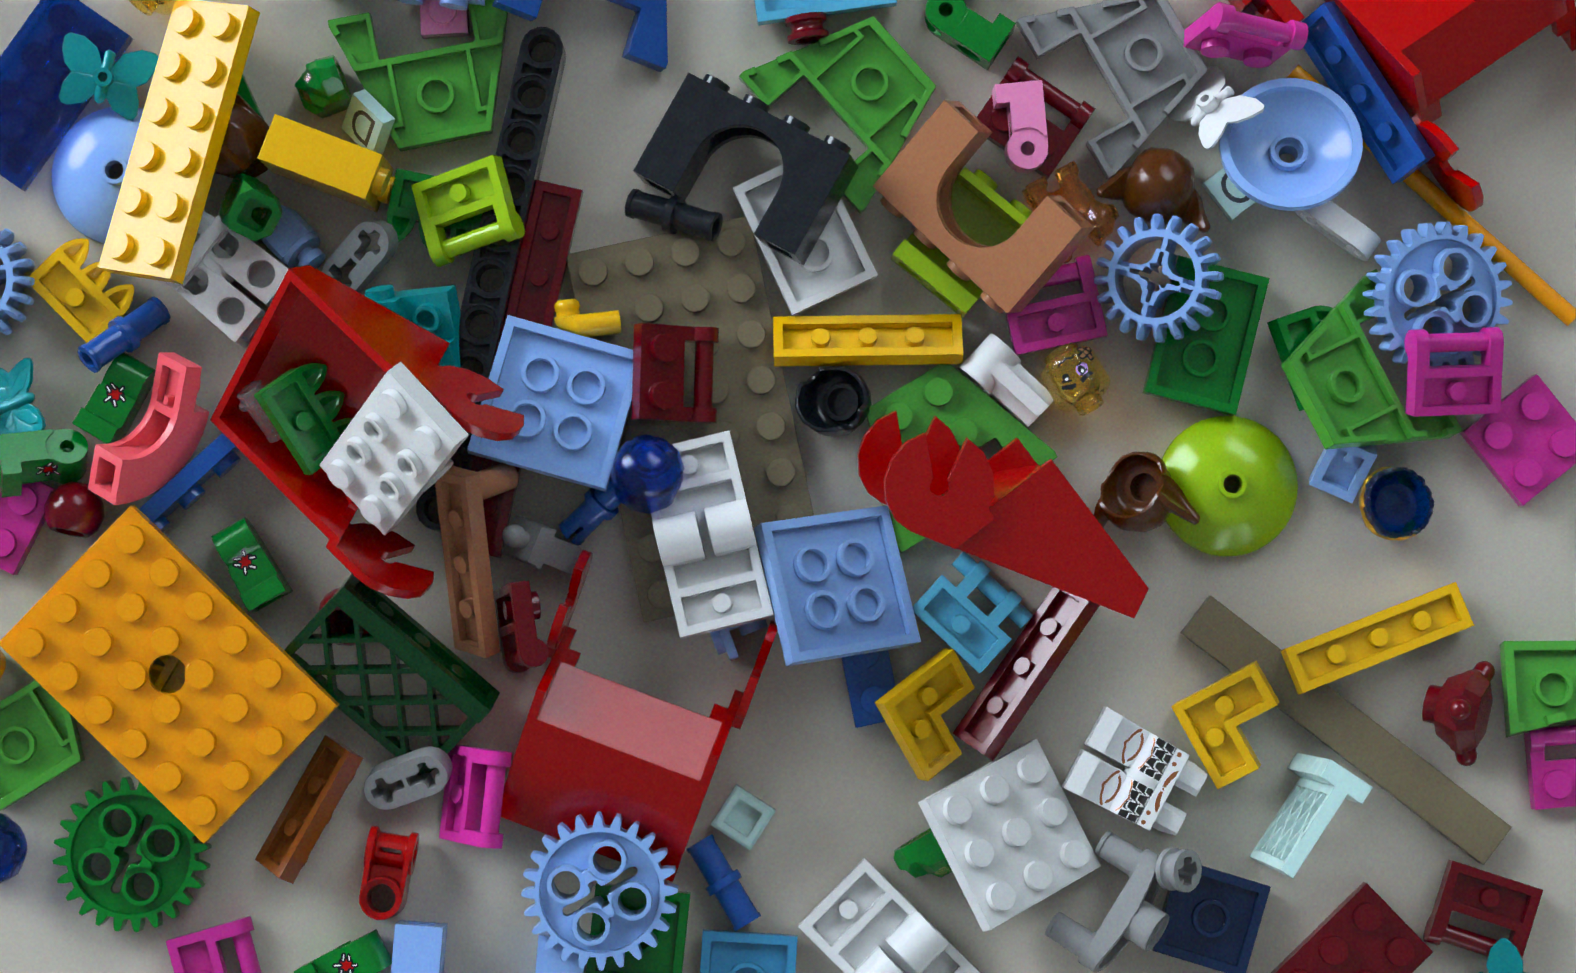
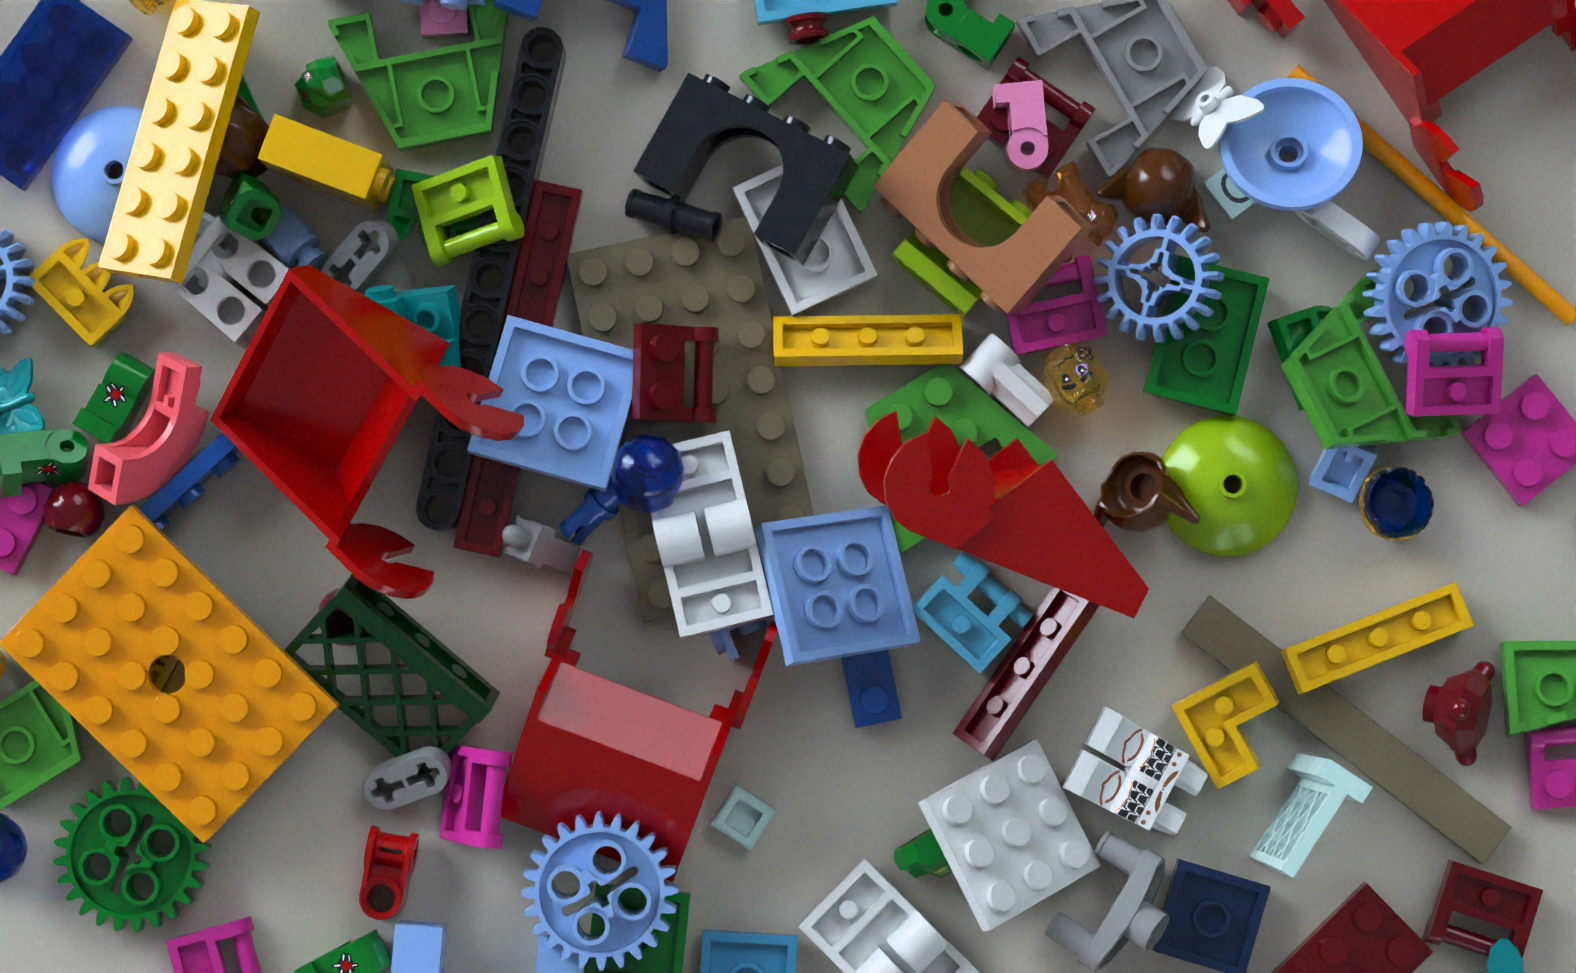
teal piece [59,32,159,120] -> none
blue pin [77,297,171,373] -> none
green leg [211,517,293,612] -> none
clear pin [237,380,282,443] -> none
green plate [254,363,353,475] -> none
dark orange plate [255,735,363,884] -> none
white plate [319,361,469,536] -> none
light aqua tile [341,89,395,154] -> none
nougat piece [435,463,519,658] -> none
dark red plate [493,580,549,673] -> none
yellow arm [553,299,621,337] -> none
blue pin [686,834,761,931] -> none
black hair [795,366,872,437] -> none
yellow plate [874,648,975,782] -> none
light grey bush [1155,848,1202,892] -> none
dark pink plate [1184,2,1309,68] -> none
blue plate [1302,1,1435,184] -> none

